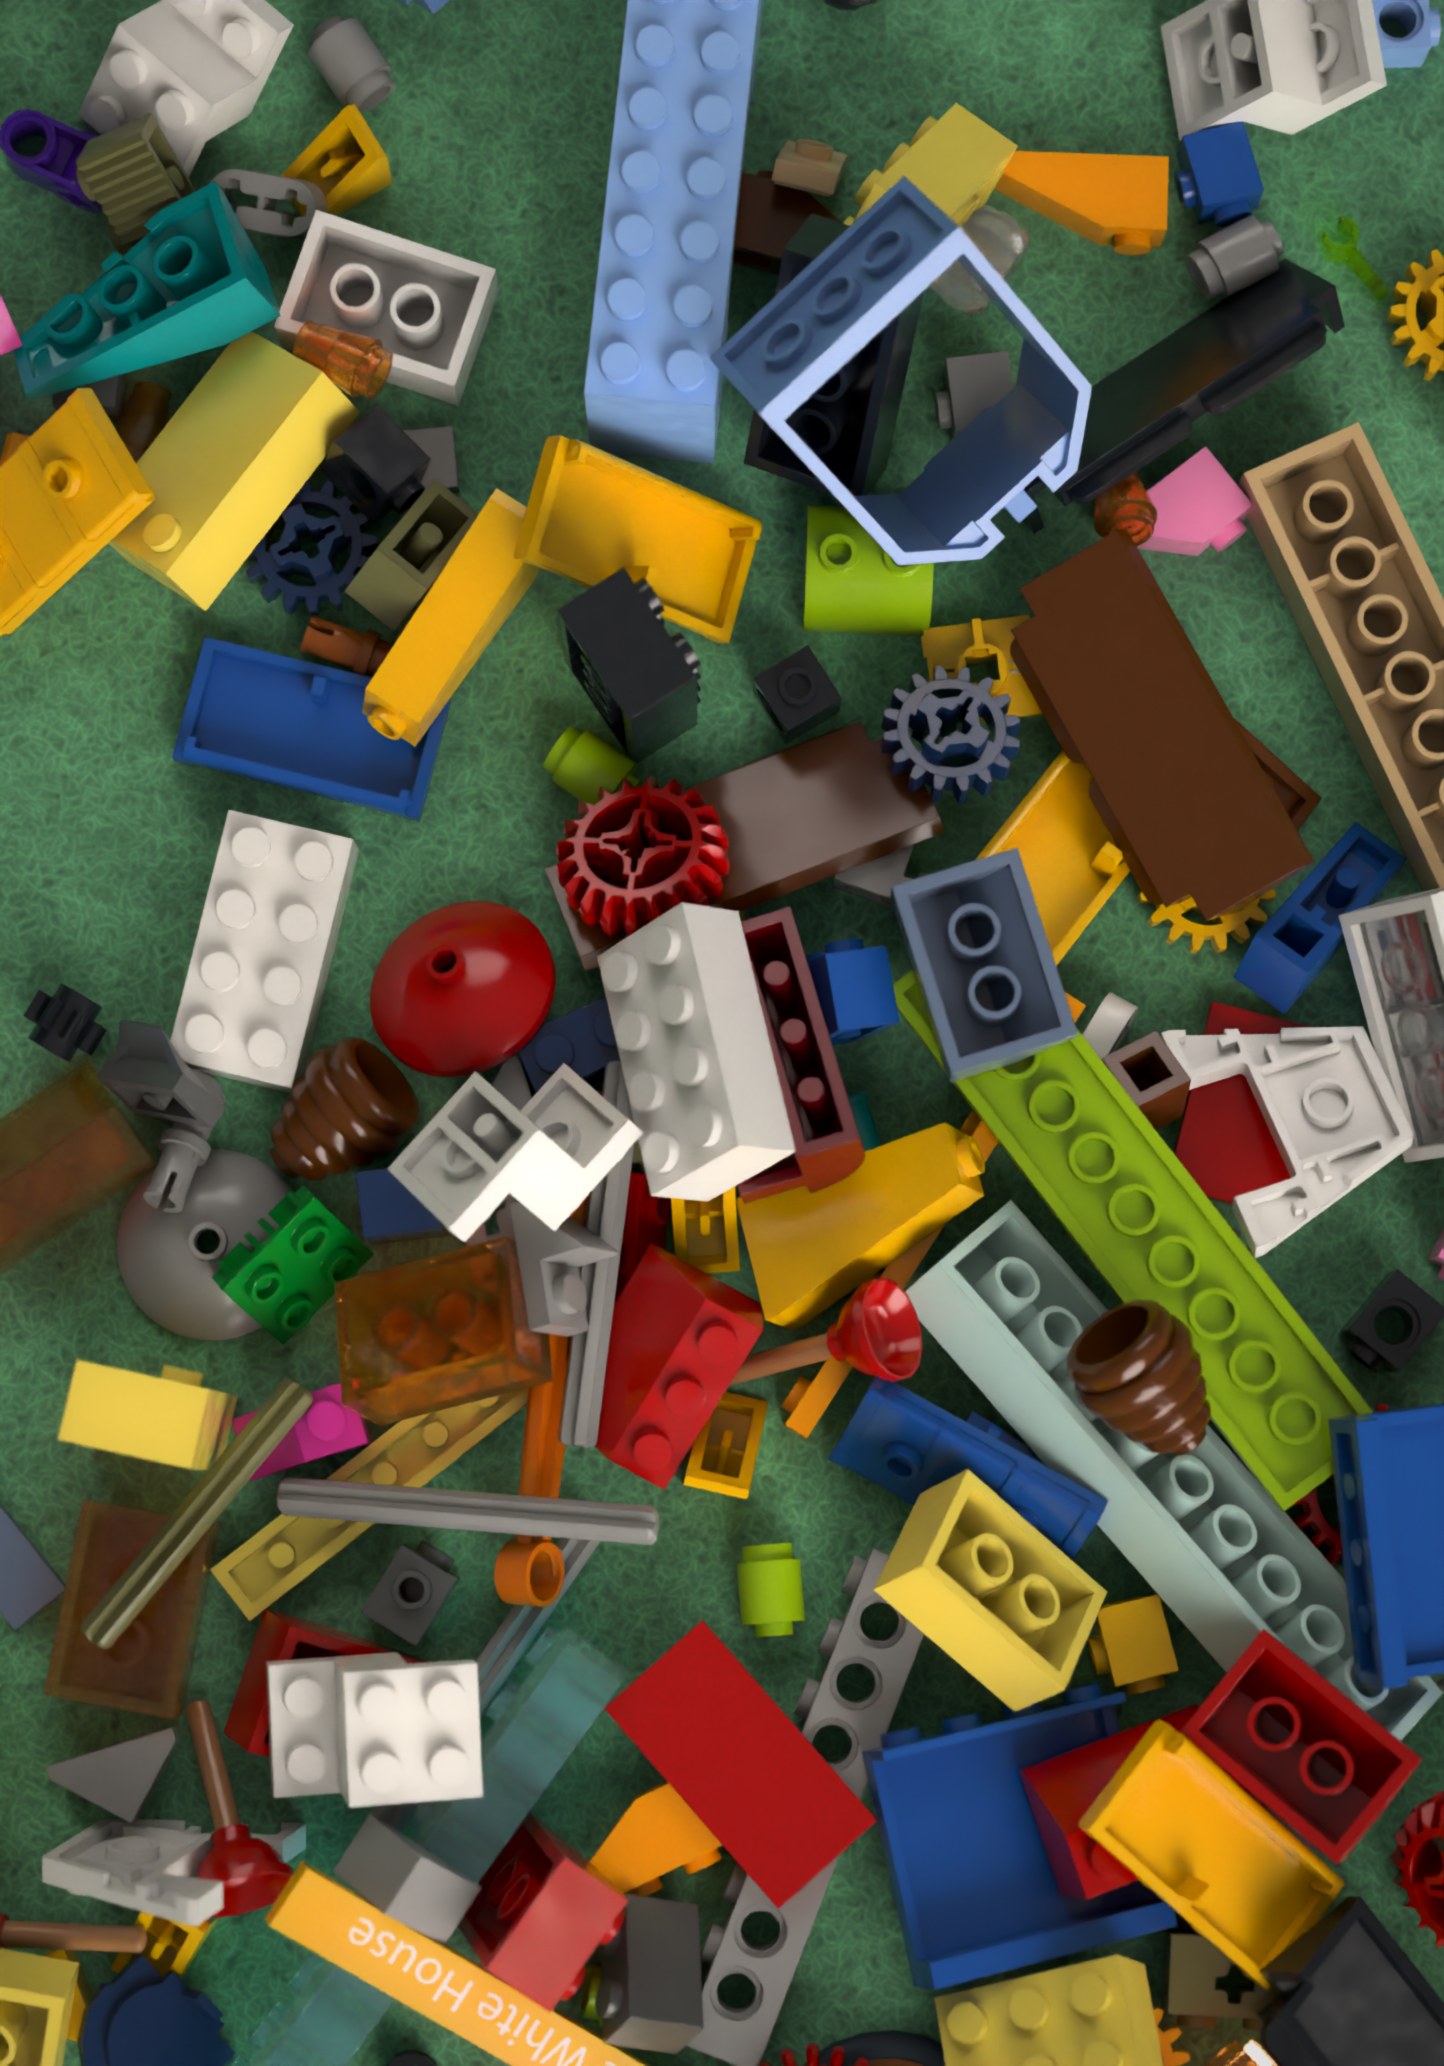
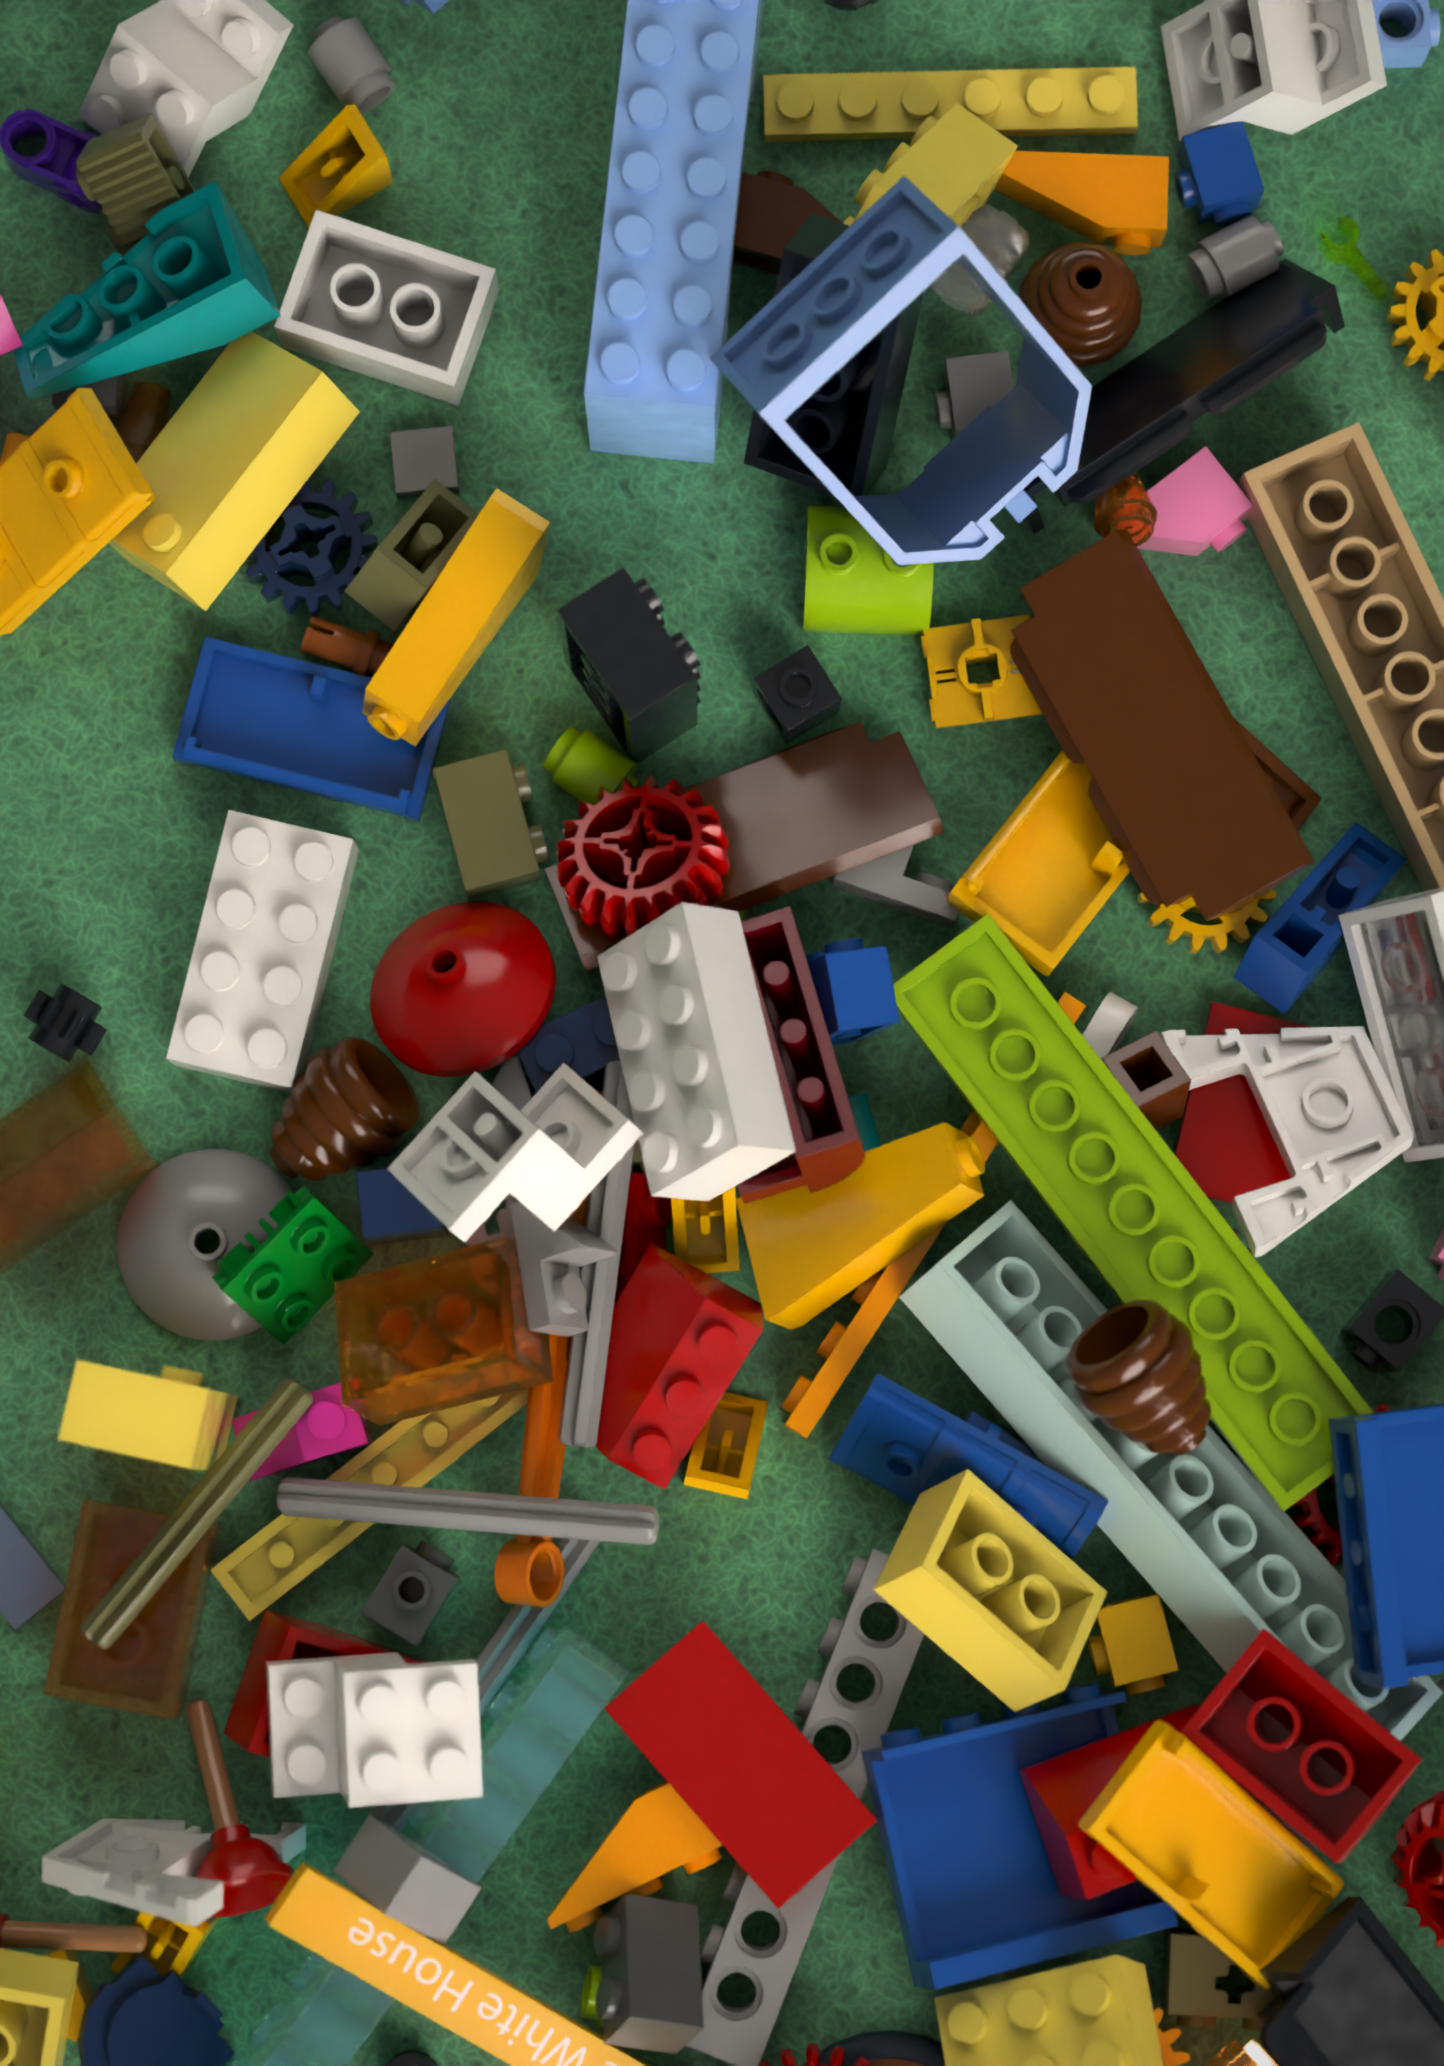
light grey slope [46,1725,183,1823] -> none
dark grey slope [96,1020,226,1129] -> none
light grey pin [143,1095,225,1213] -> none
light grey beam [209,169,327,237] -> none
clear orange cone [293,320,393,399] -> none
black brick [321,406,431,524] -> none
slope [457,1811,629,2013] -> none
yellow container [514,435,762,643] -> none
red piece [730,1277,922,1386] -> none
lime brick [736,1543,806,1638] -> none
tan plate [771,139,848,197] -> none
dark blue gear [880,666,1020,804] -> none
sand blue slope [890,847,1078,1083] -> none
none -> olive brick [433,749,550,899]
none -> light yellow plate [763,67,1138,142]
none -> reddish brown piece [1019,242,1142,367]

